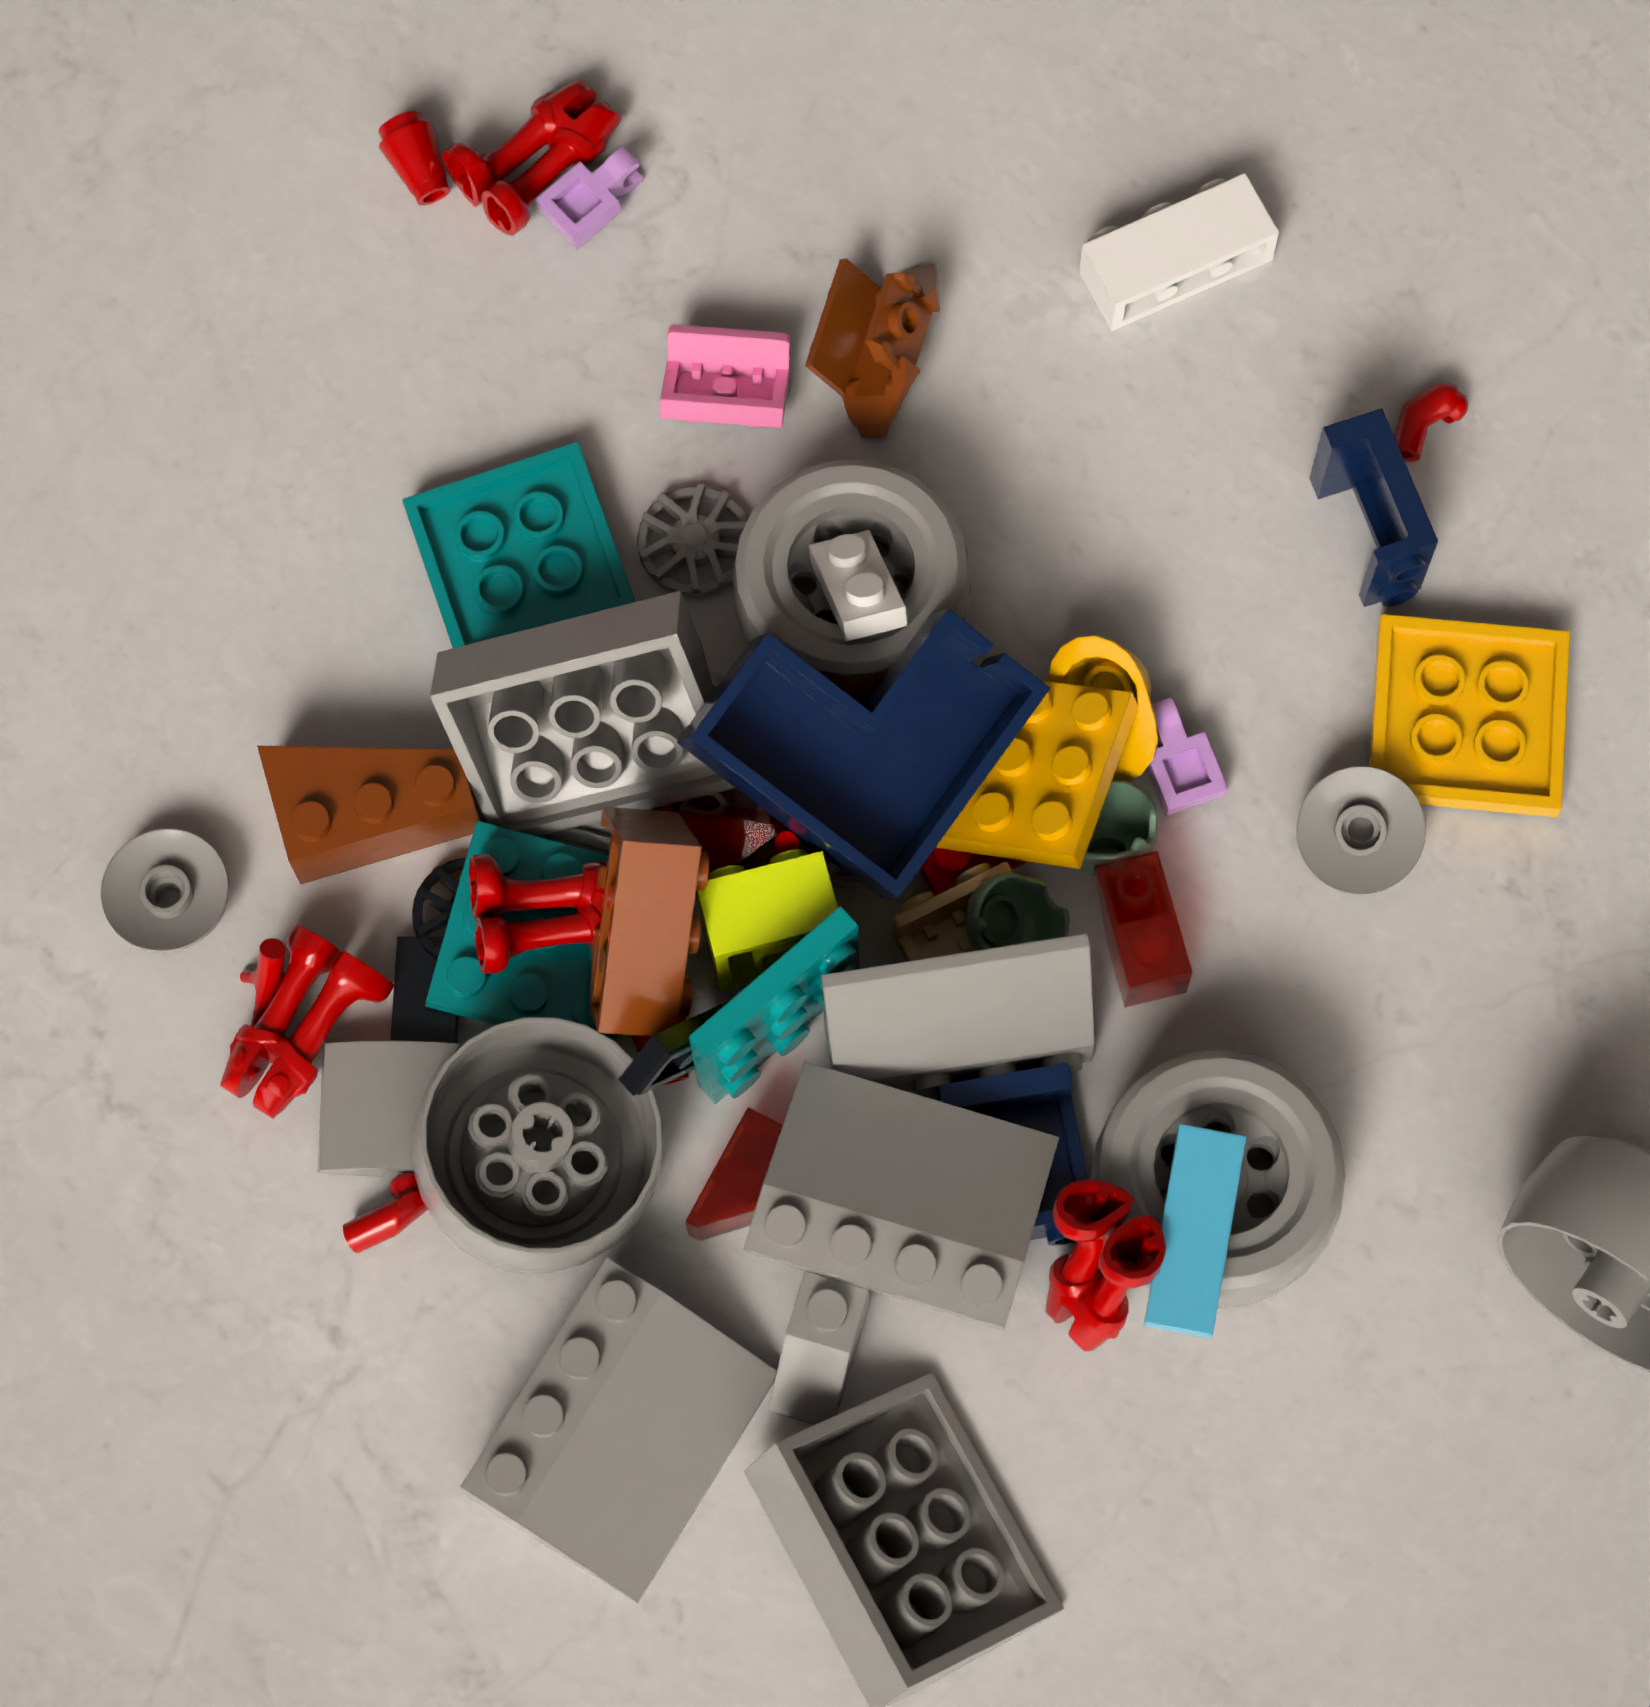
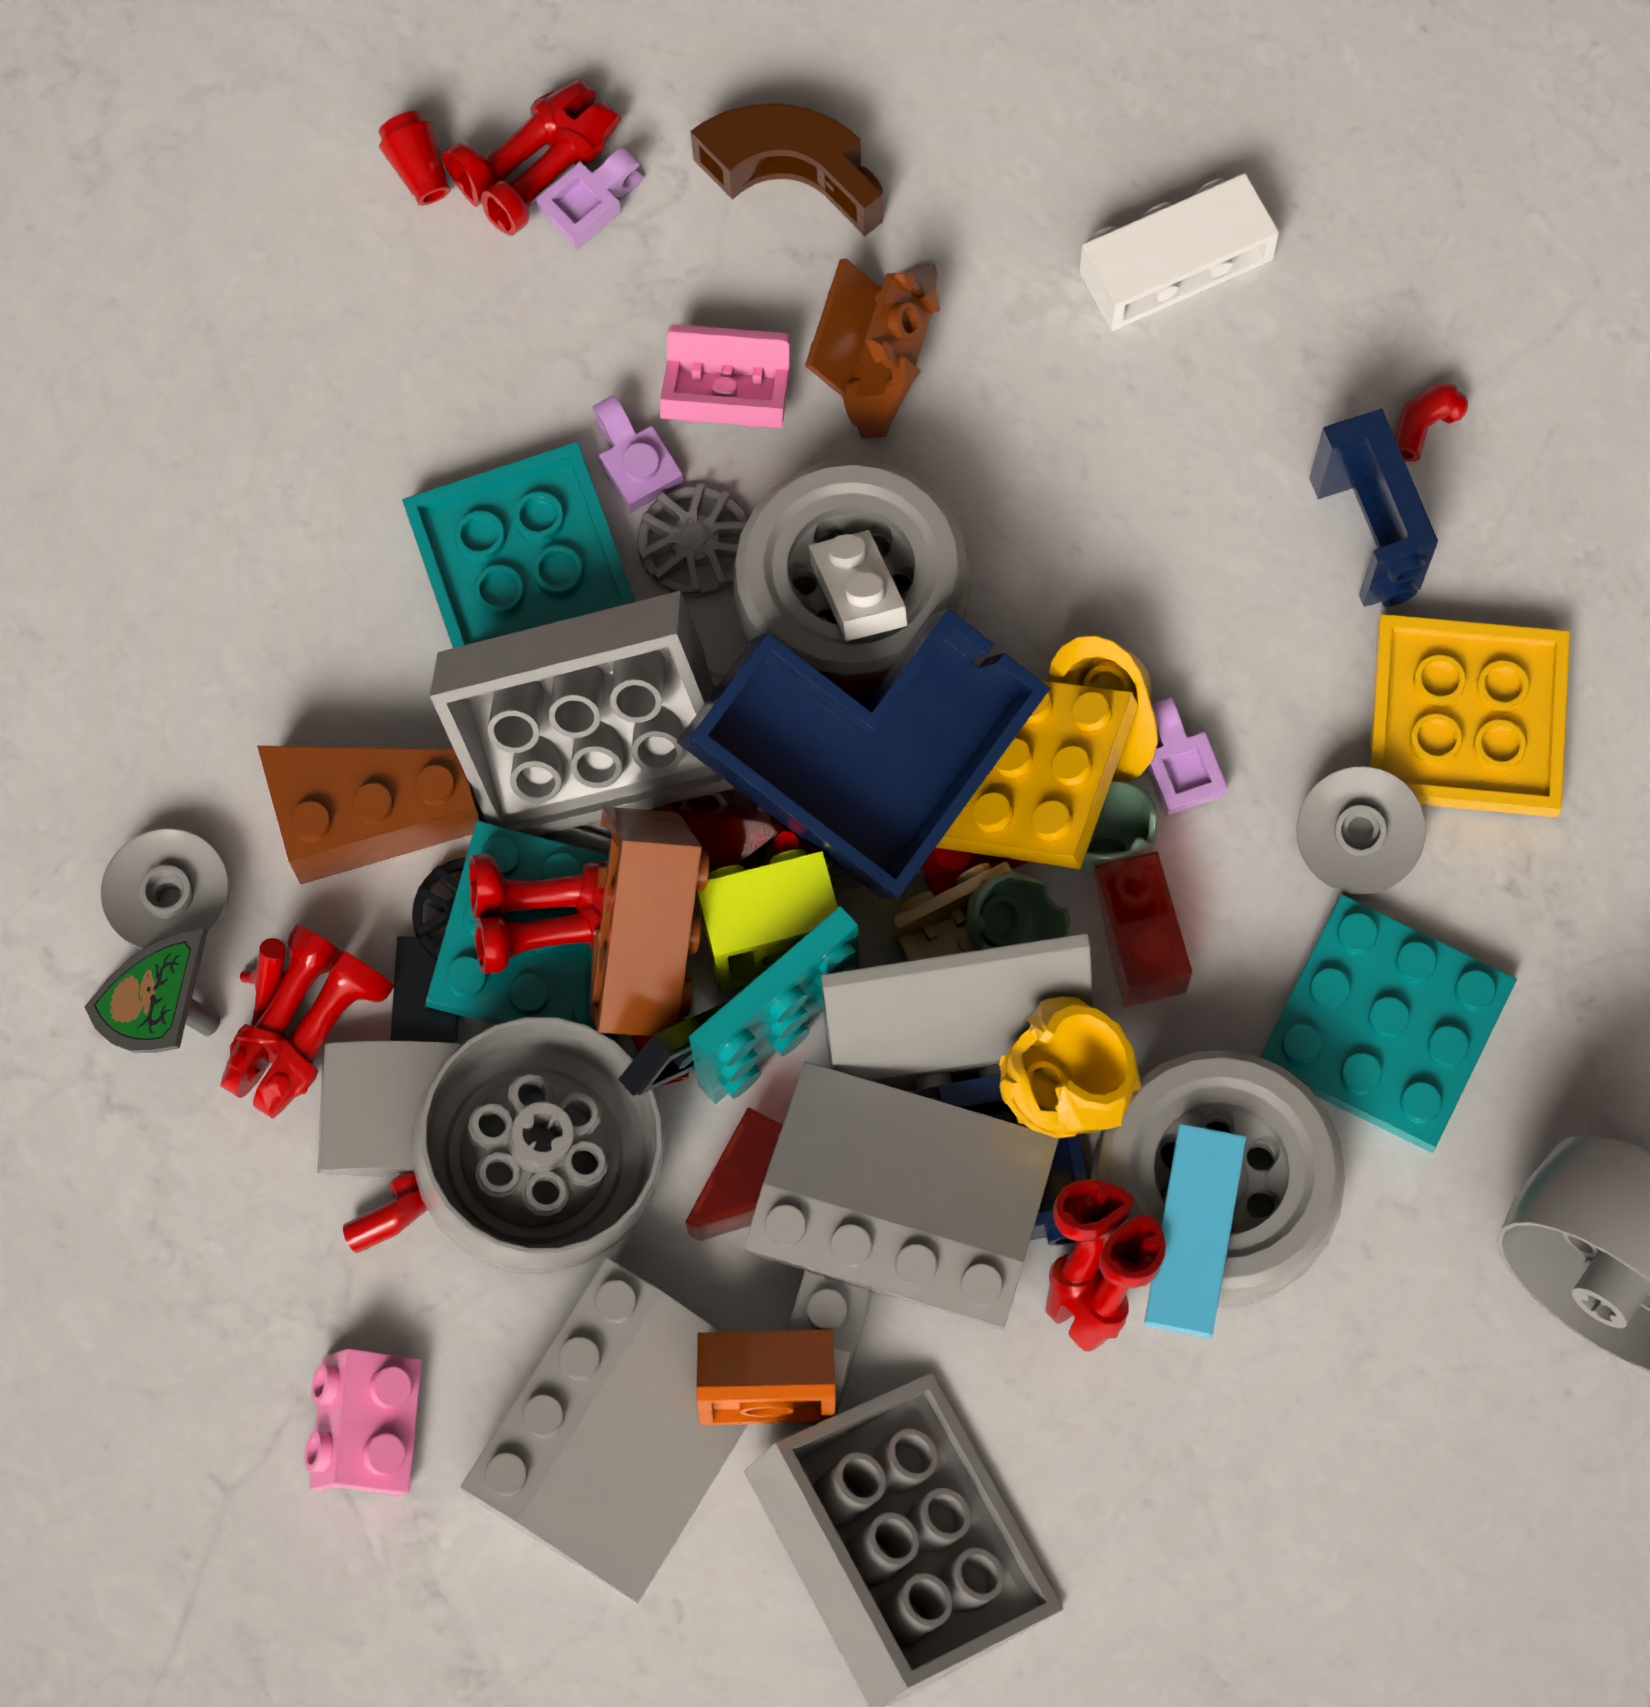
none -> shield [84,928,221,1053]
none -> bright pink bracket [305,1349,422,1495]
none -> lavender plate [592,395,684,513]
none -> reddish brown arch [690,104,884,236]
none -> orange slope [696,1330,835,1426]
none -> yellow helmet [999,997,1142,1138]
none -> teal plate [1260,894,1517,1153]

